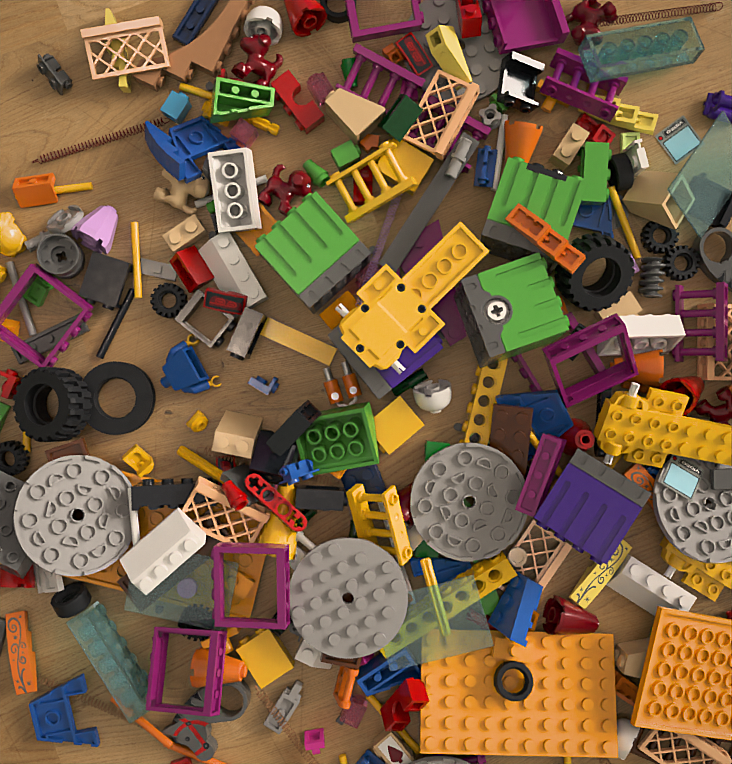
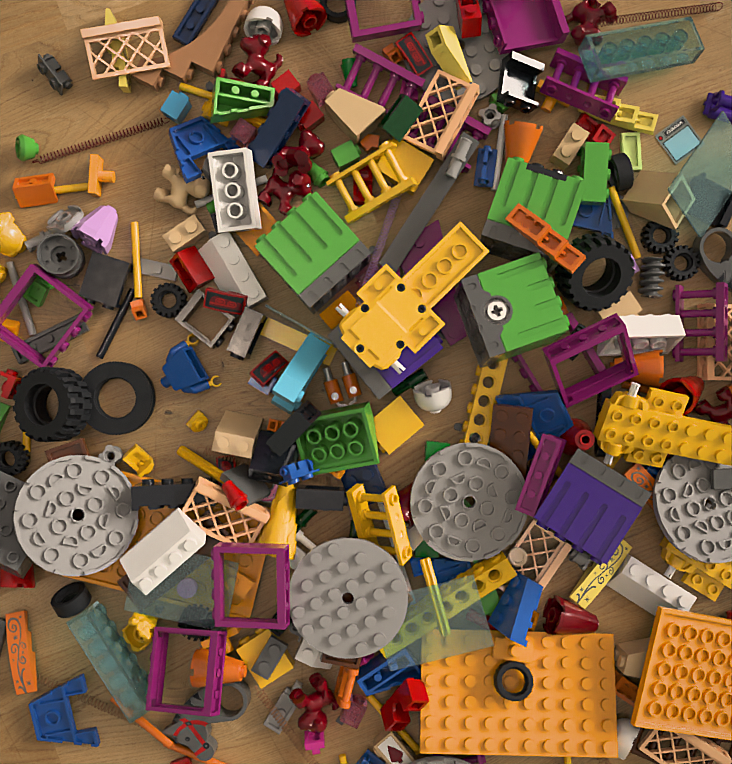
white plate [33,562,64,594] -> none
white bar [127,488,140,546] -> none
blue slope [145,121,186,181] -> none
red beam [244,473,307,532] -> none
white plate [622,139,649,176] -> none
sticker [660,455,705,502] -> none
none -> bright green cone [15,134,39,161]
none -> light orange tile [88,154,116,197]
none -> light grey brick [98,445,123,466]
none -> yellow hair [122,611,158,652]
none -> orange piece [130,299,148,321]
none -> dark blue brick [248,87,311,169]
none -> slope [249,350,289,387]
none -> dark grey plate [251,635,288,680]
none -> clear light blue piece [265,305,336,348]
none -> orange piece [267,418,285,432]
none -> medium azure wedge [271,333,330,415]
none -> dark red animal [272,129,325,177]
none -> dark red animal [289,672,339,734]
none -> light grey brick [568,548,592,570]

